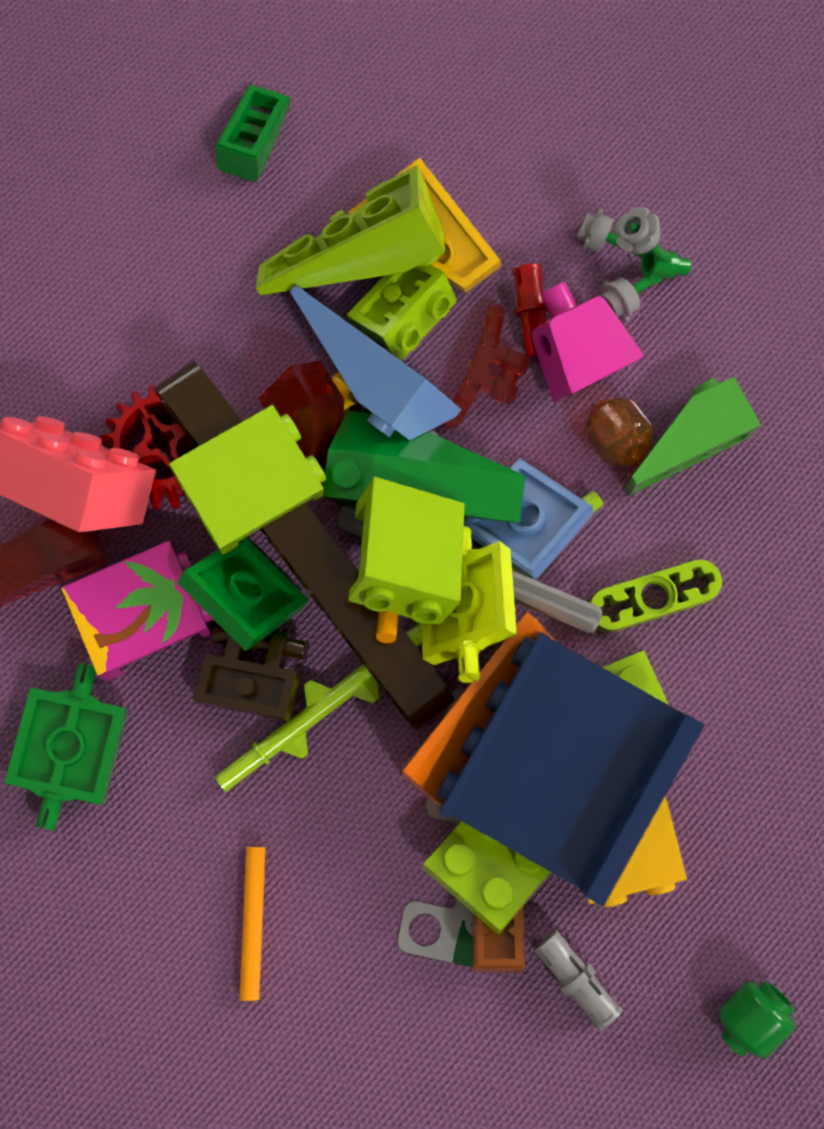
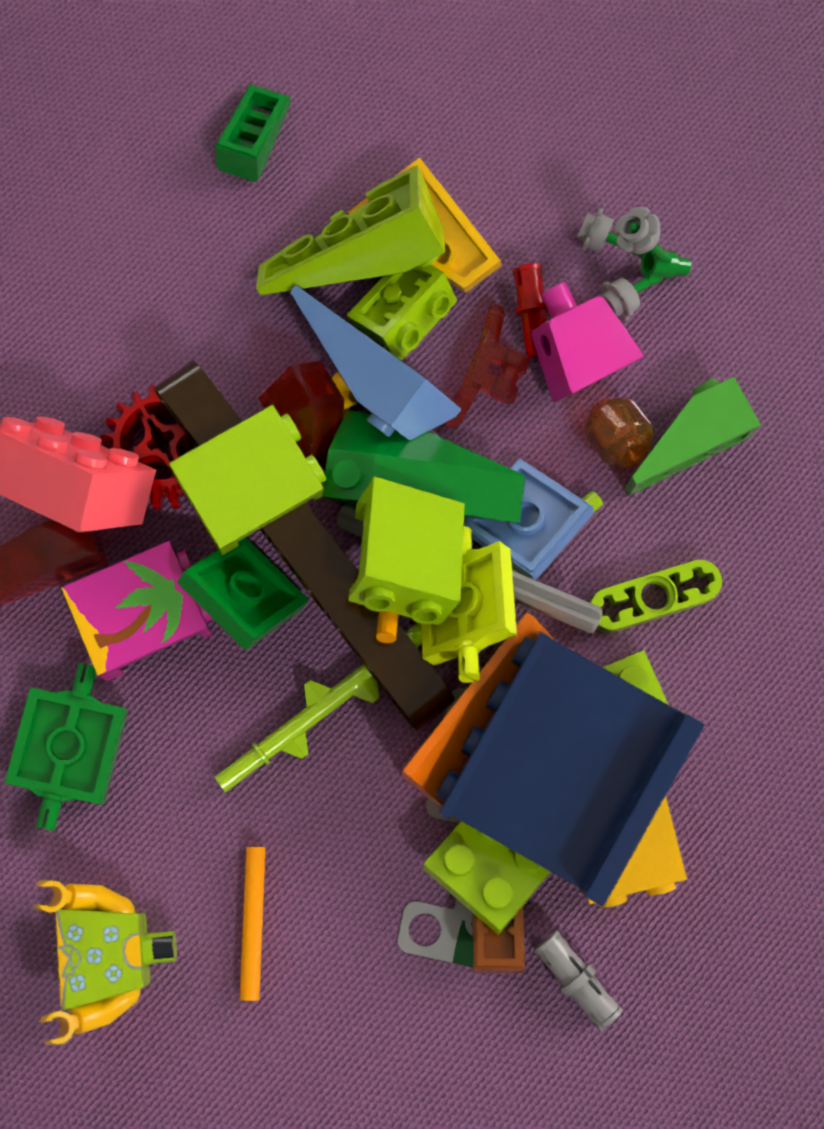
dark brown plate [193,624,309,722] -> none
green head [719,980,796,1059] -> none
none -> torso [33,880,177,1045]

